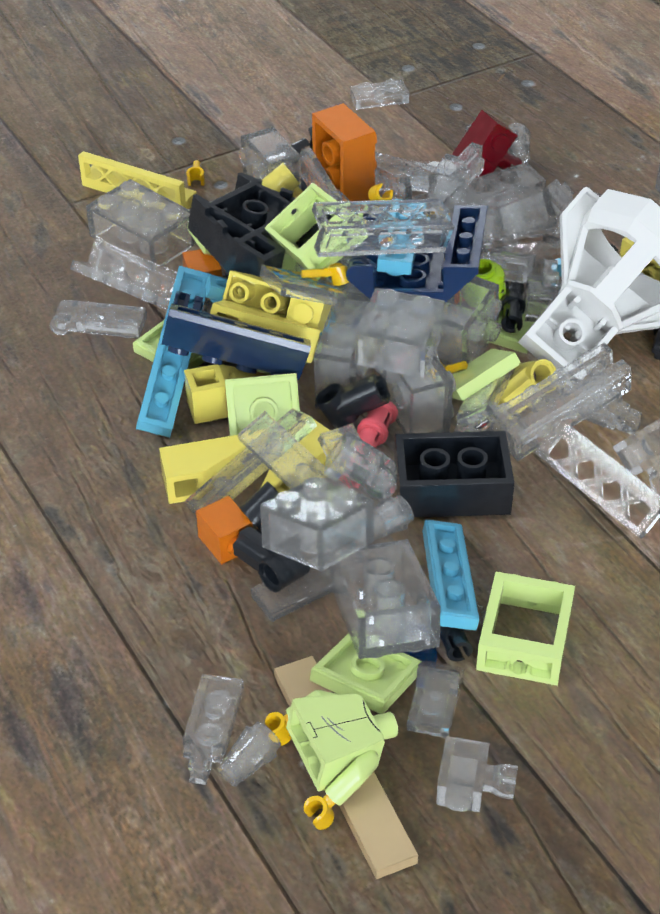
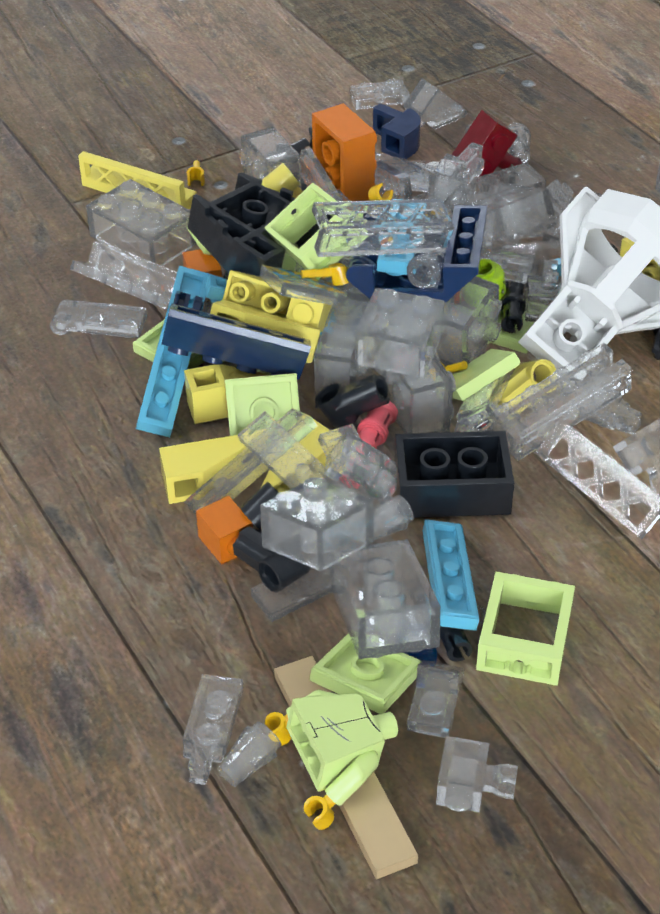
none -> dark blue brick [373,103,421,161]
none -> clear slope [403,78,468,129]
none -> clear cone [407,250,445,288]

